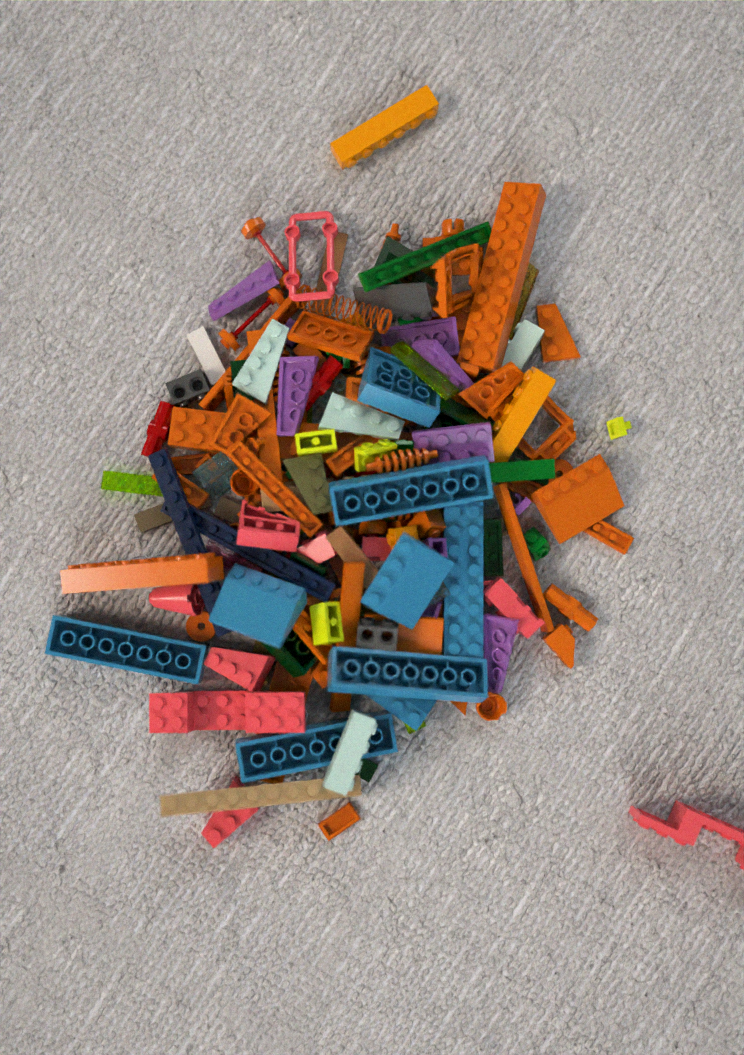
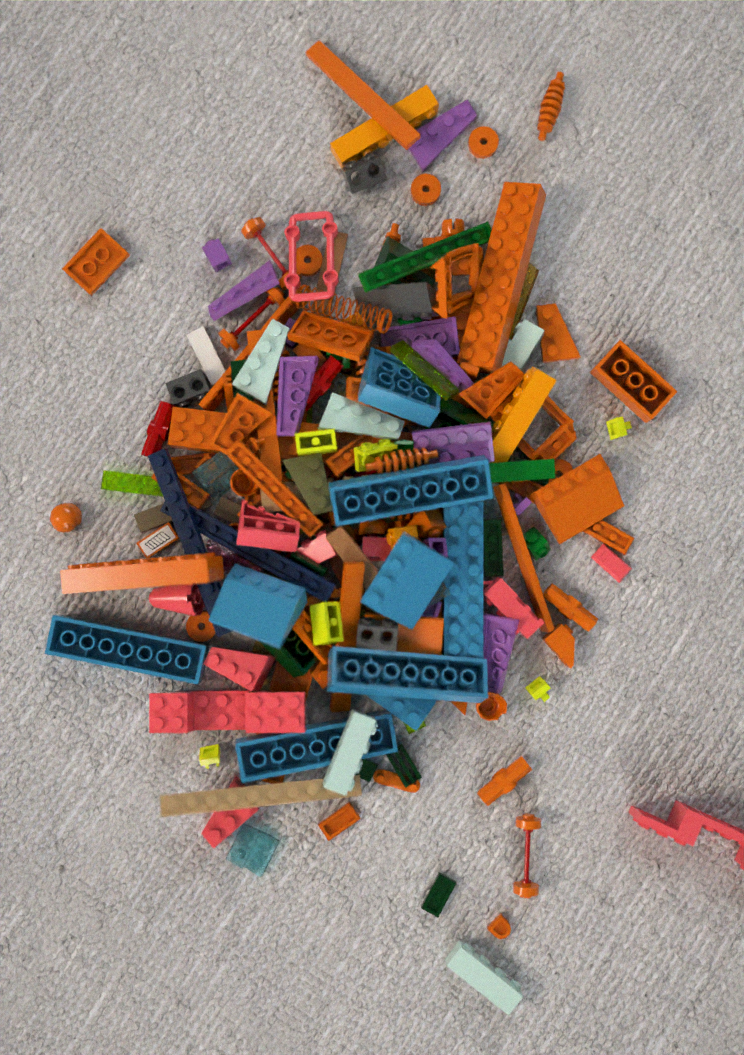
none -> orange hair [50,503,82,533]
none -> orange plate [62,228,130,296]
none -> tile [136,522,179,559]
none -> neon yellow tile [199,744,221,769]
none -> medium lavender brick [202,238,232,272]
none -> clear light blue slope [226,823,280,877]
none -> orange piece [296,245,323,277]
none -> orange tile [305,40,421,150]
none -> dark grey brick [341,153,387,194]
none -> orange piece [373,769,420,793]
none -> dark green tile [386,743,422,788]
none -> medium lavender wing [409,100,477,172]
none -> orange piece [411,174,441,206]
none -> dark green tile [421,872,456,918]
none -> light aqua brick [445,940,523,1015]
none -> orange piece [468,126,499,159]
none -> orange piece [476,756,532,807]
none -> orange tile [487,913,511,939]
none -> orange axle [513,813,541,898]
none -> neon yellow tile [525,676,551,702]
none -> orange piece [537,72,565,141]
none -> orange brick [589,340,678,423]
none -> coral tile [591,543,632,583]

